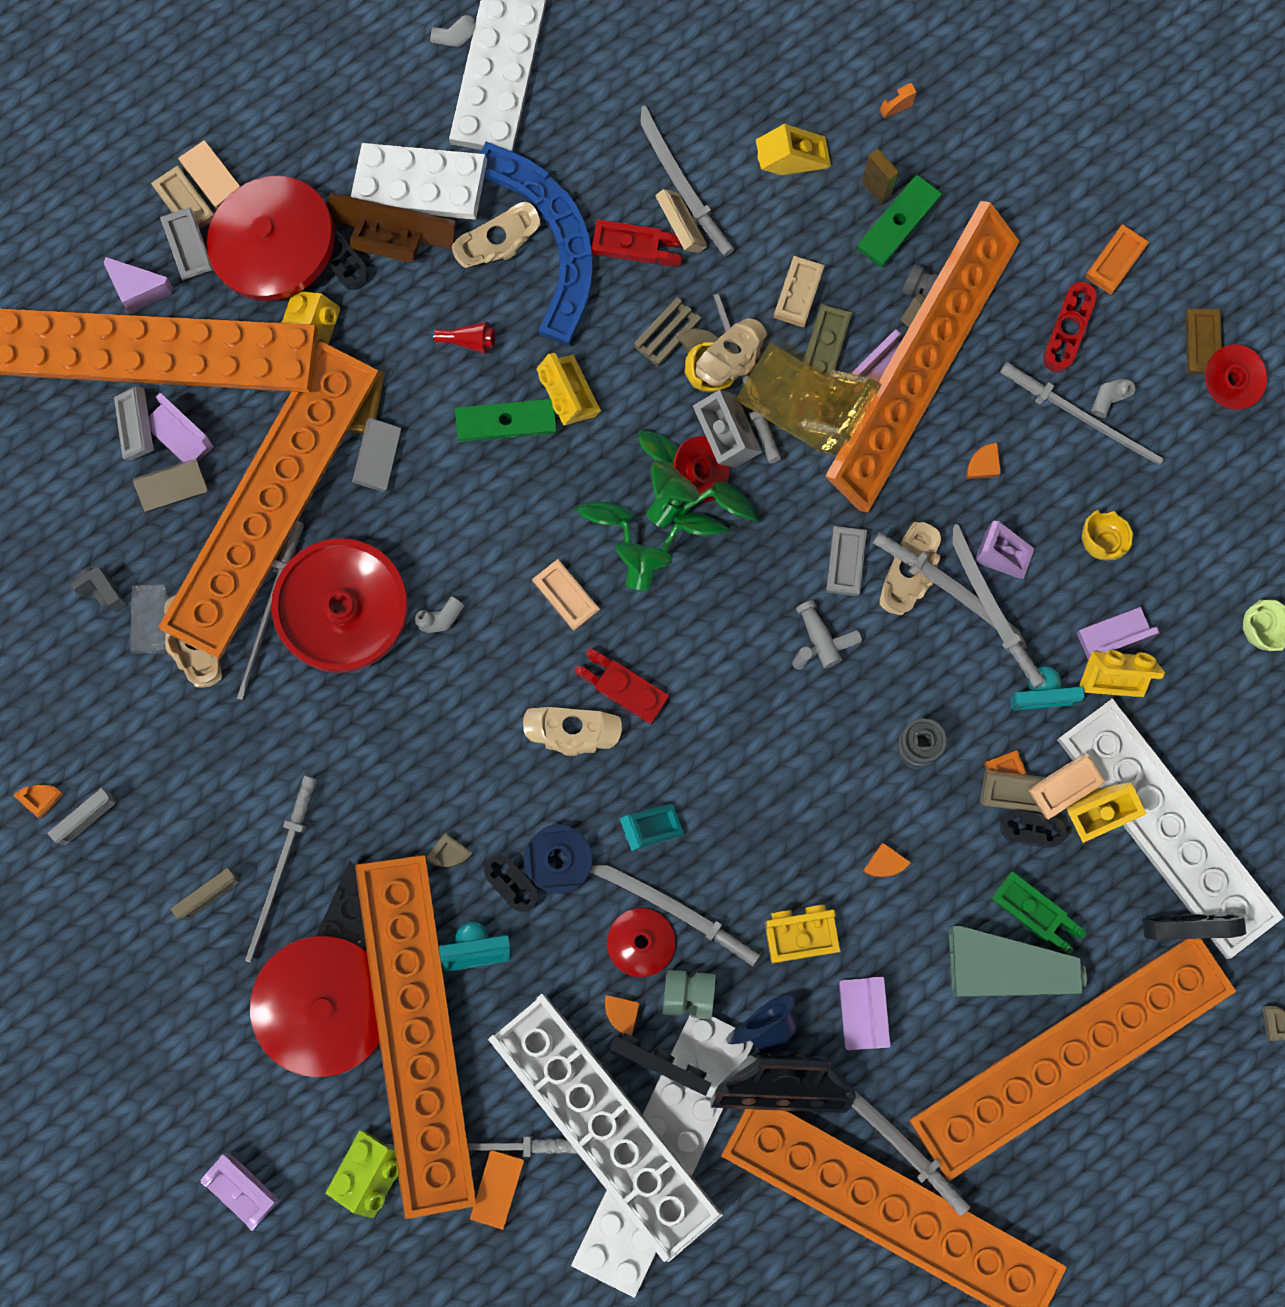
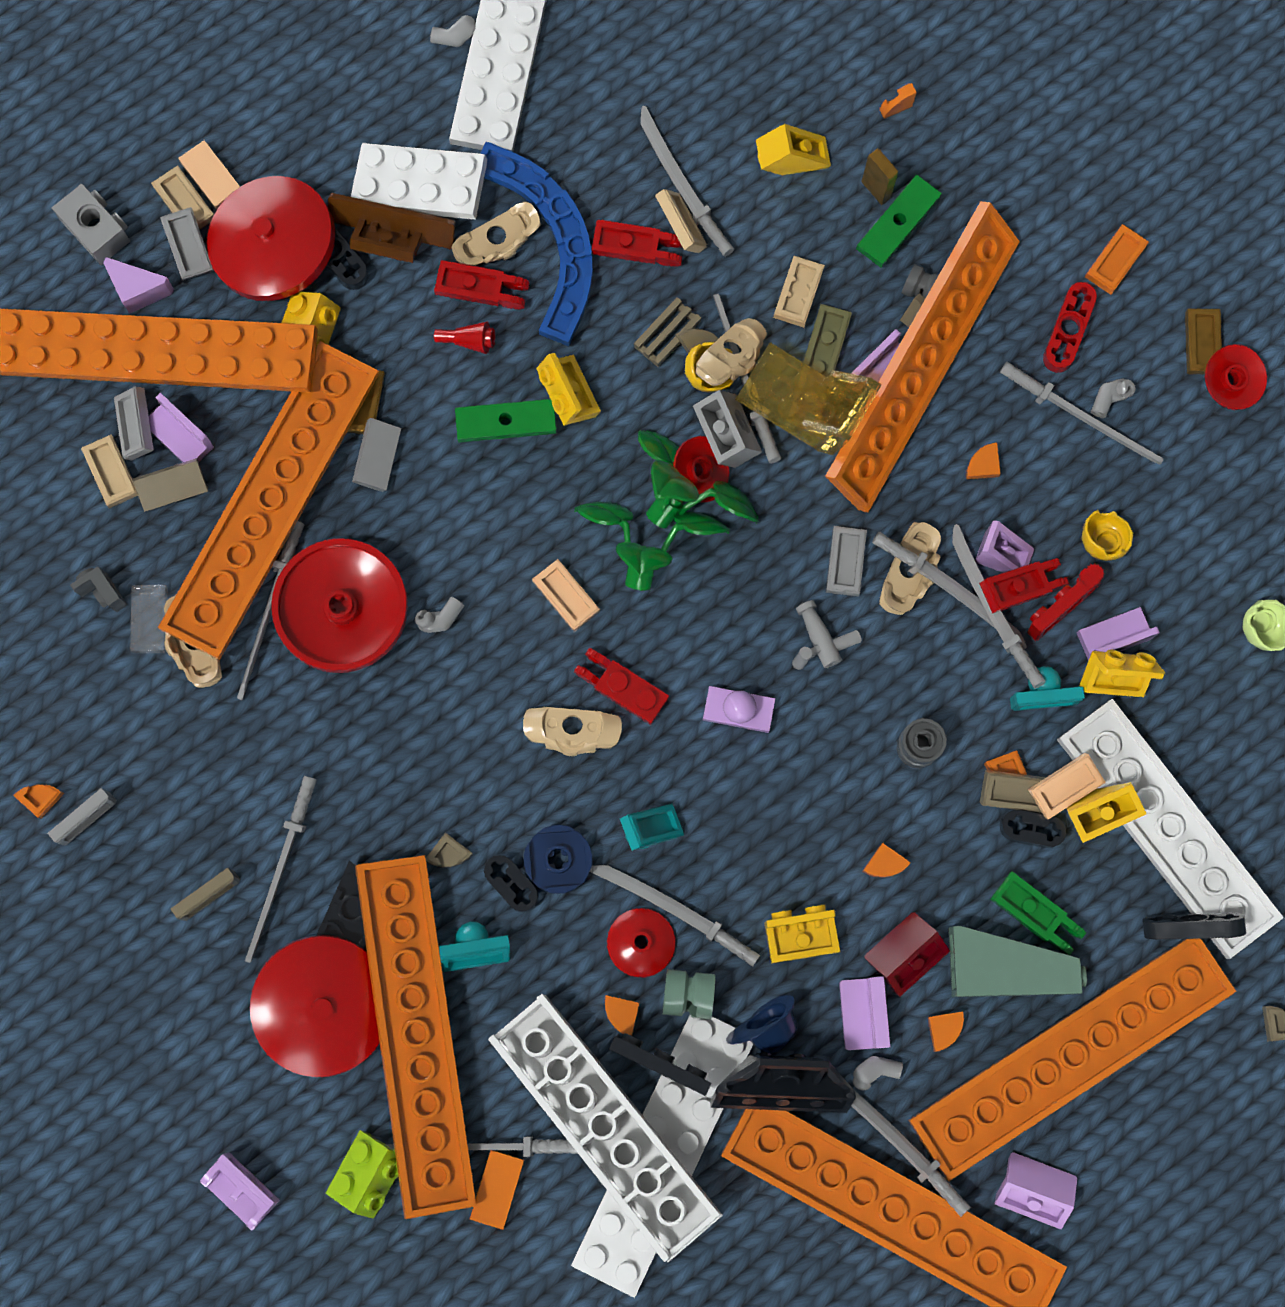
none -> light grey brick [52,184,131,266]
none -> tan tile [81,435,138,508]
none -> red hinge [434,260,530,310]
none -> lavender tile [703,686,775,733]
none -> light grey arm [853,1056,903,1090]
none -> dark red panel [864,912,950,997]
none -> orange tile [928,1011,964,1052]
none -> red hinge [979,558,1070,614]
none -> lavender panel [995,1152,1077,1229]
none -> red hinge [1027,563,1105,641]

